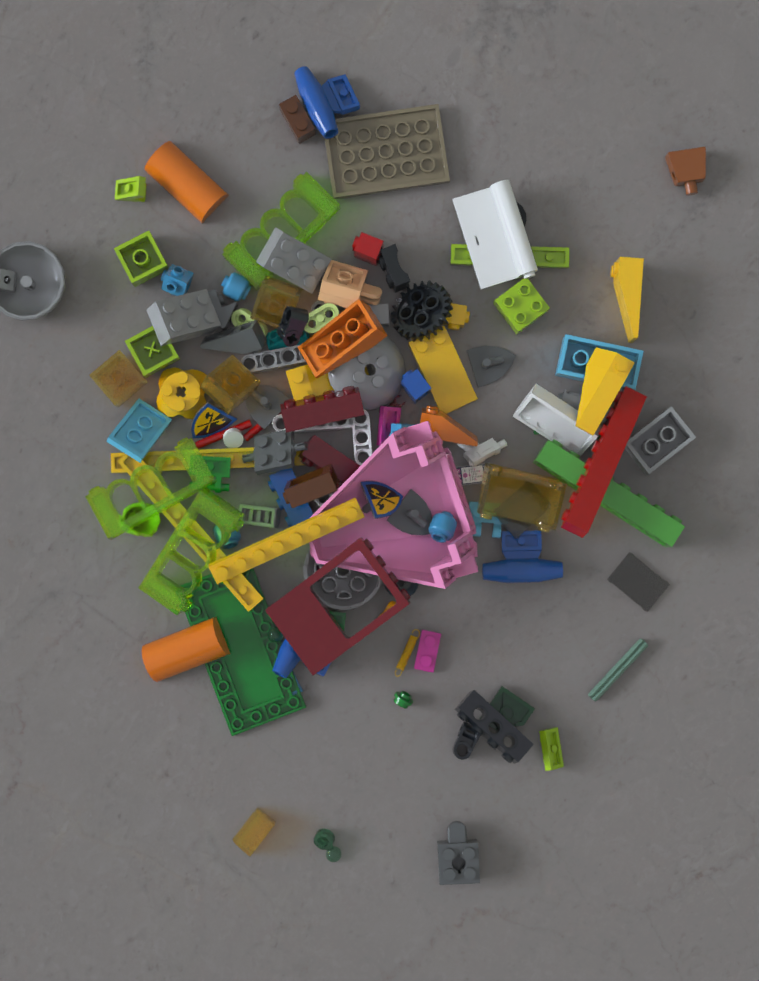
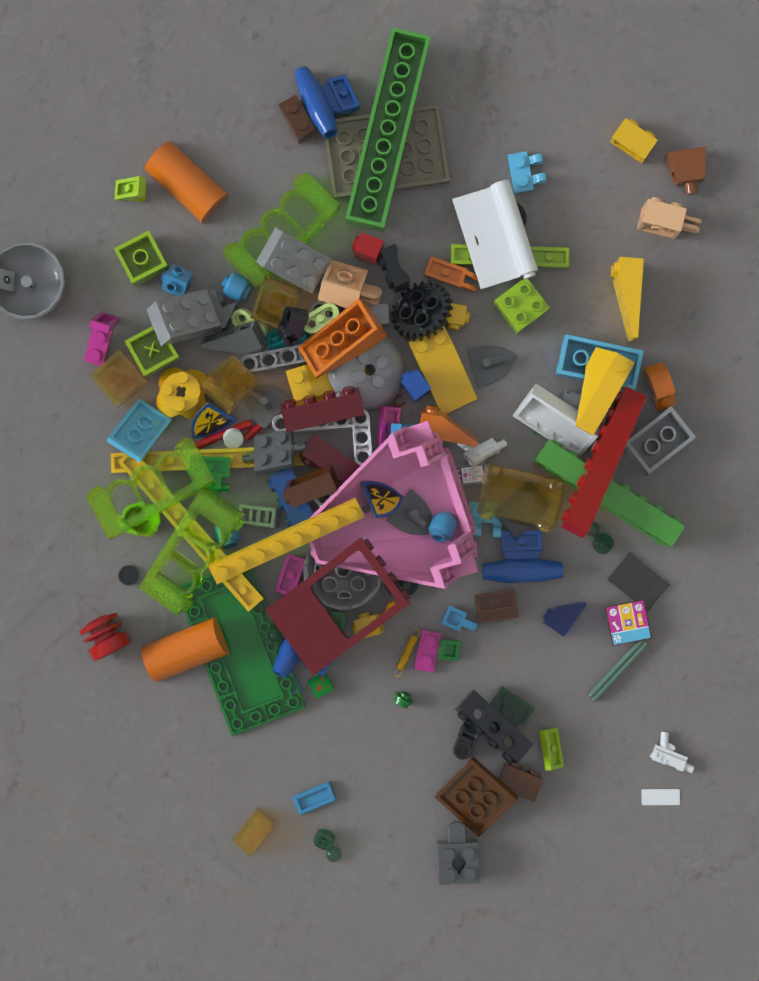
none -> red wheel [79,612,132,662]
none -> dark pink bracket [84,312,120,367]
none -> black piece [118,565,139,585]
none -> dark pink plate [275,553,305,595]
none -> dark azure tile [292,781,337,815]
none -> green slope [308,673,335,699]
none -> bright green brick [345,27,431,232]
none -> yellow brick [352,612,385,638]
none -> orange hinge [424,256,478,293]
none -> reddish brown plate [435,756,518,837]
none -> green plate [437,638,461,661]
none -> dark azure plate [441,605,478,632]
none -> reddish brown plate [474,589,519,624]
none -> reddish brown brick [498,762,543,802]
none -> medium azure plate [507,151,547,195]
none -> clear blue slope [543,602,587,637]
none -> clear green plate [586,521,614,554]
none -> piece [605,599,652,646]
none -> yellow brick [610,118,658,164]
none -> light nougat brick [637,197,702,239]
none -> white sticker [641,789,680,805]
none -> orange brick [644,362,676,411]
none -> white piece [650,732,694,773]

